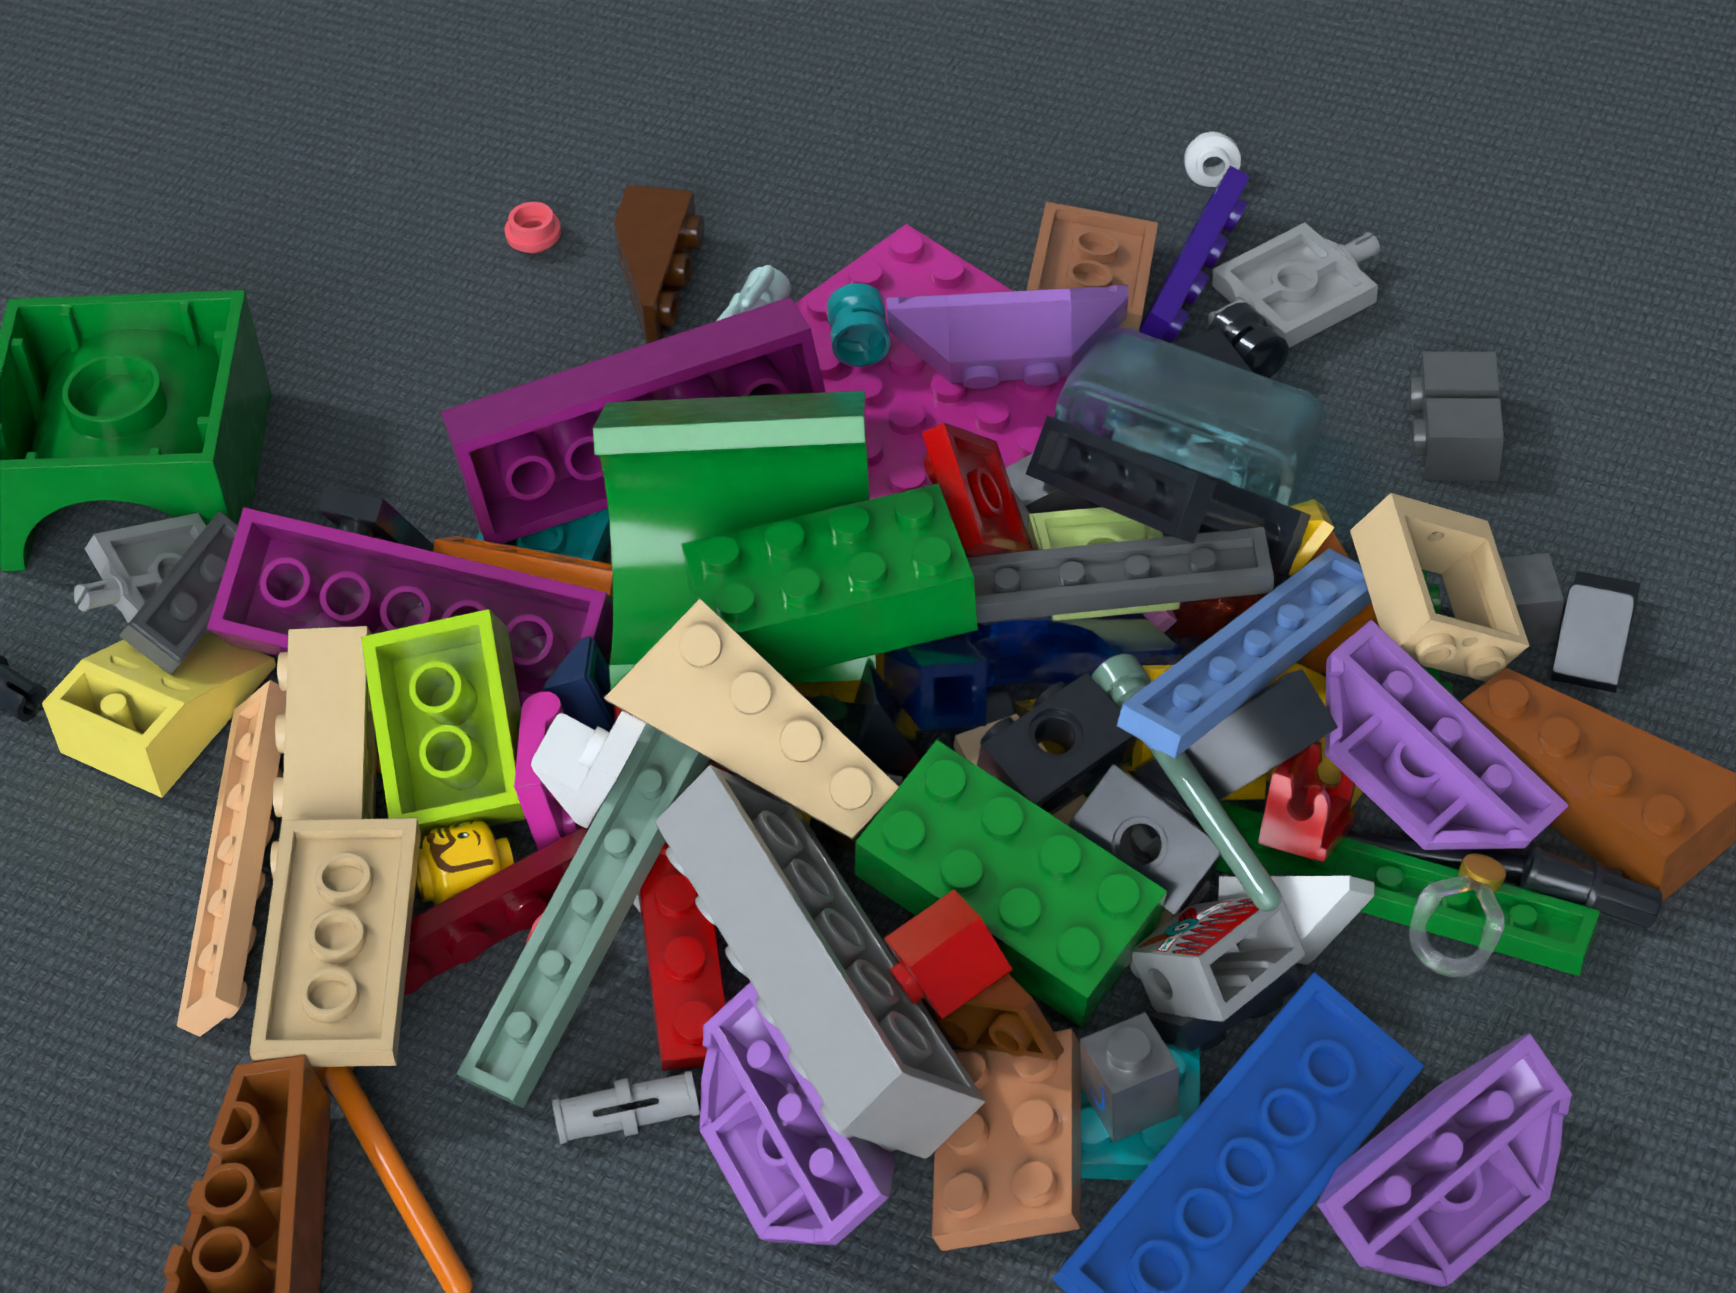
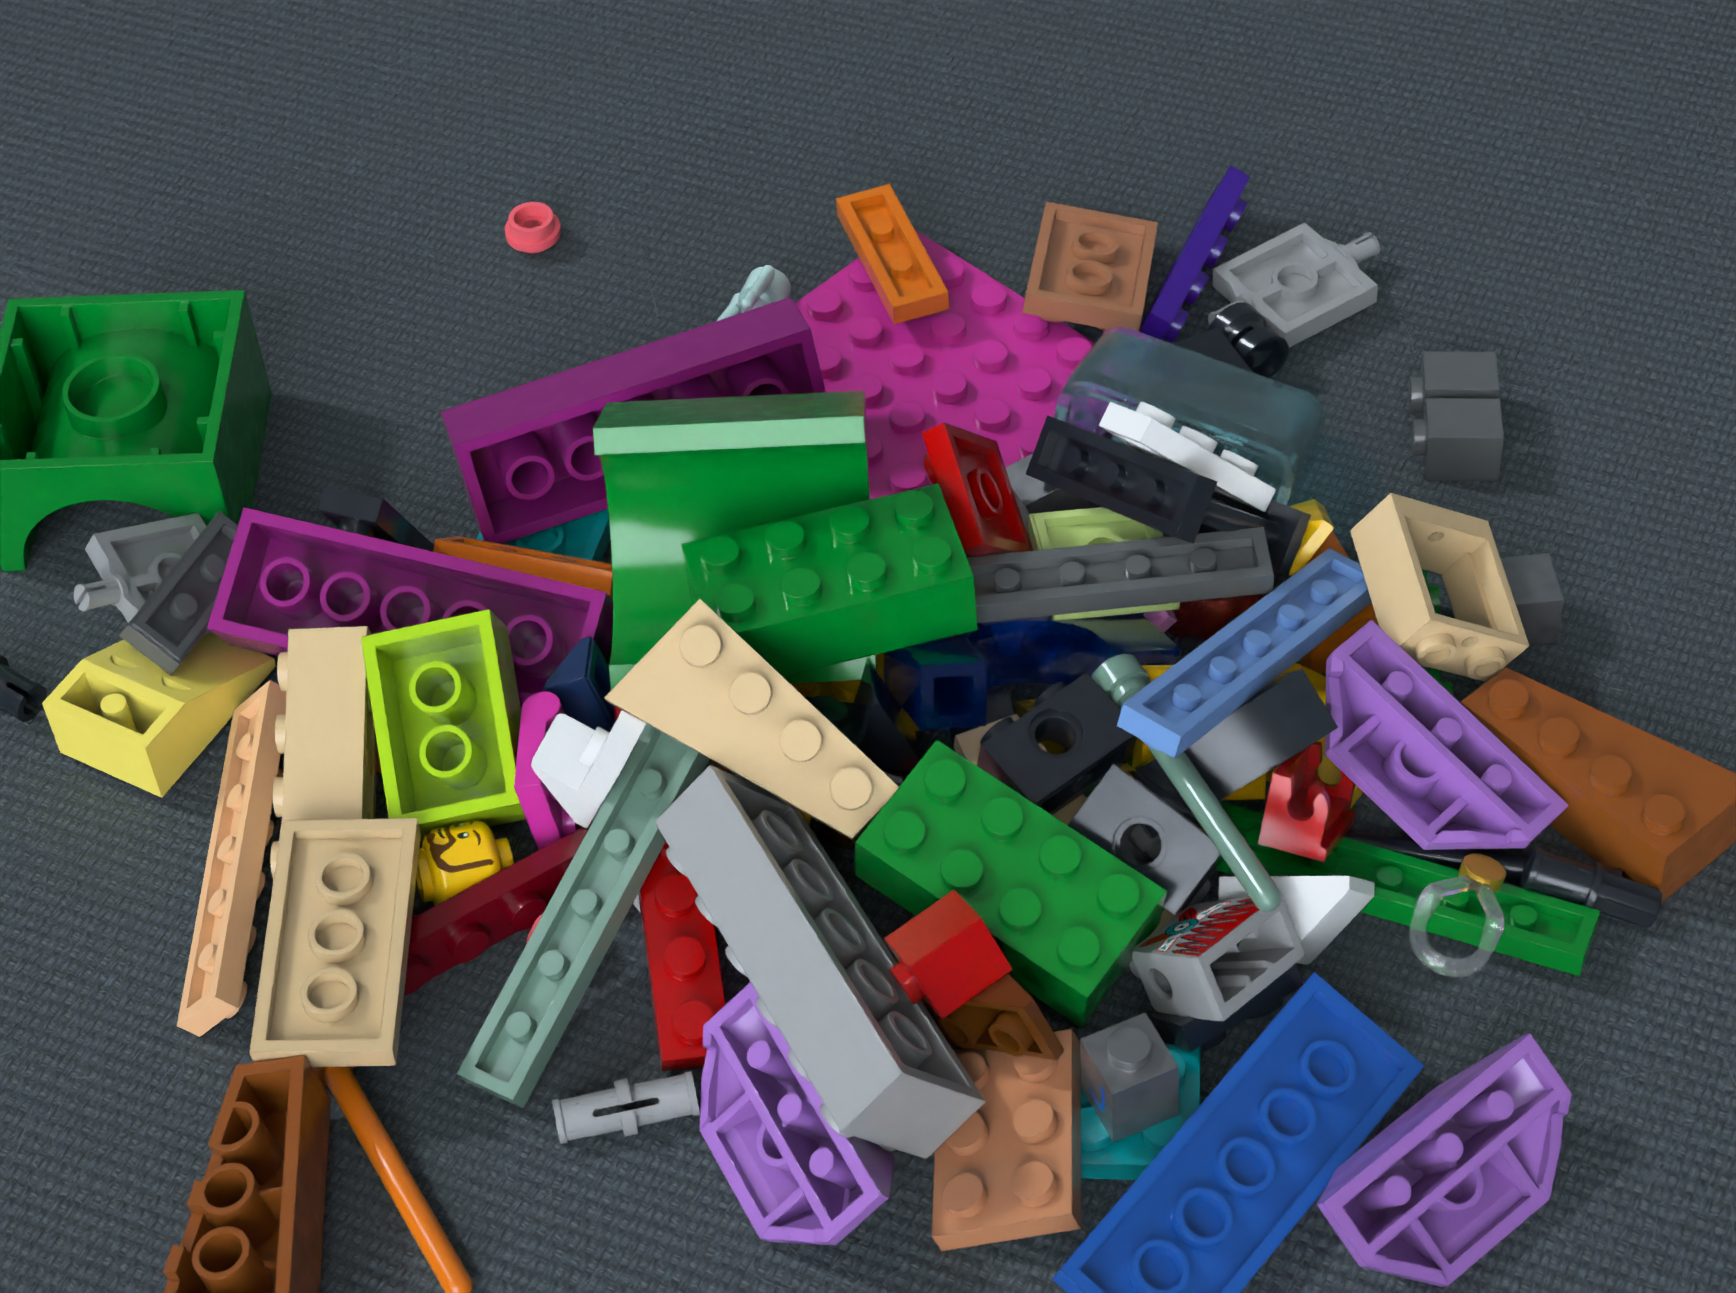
reddish brown slope [614,185,704,344] -> none
teal wheel [826,283,891,367] -> none
medium lavender wedge [887,285,1129,389] -> none
white plate [1184,132,1241,187] -> none
slope [1551,571,1641,693] -> none
none -> orange plate [836,184,949,325]
none -> white wing [1099,401,1276,512]

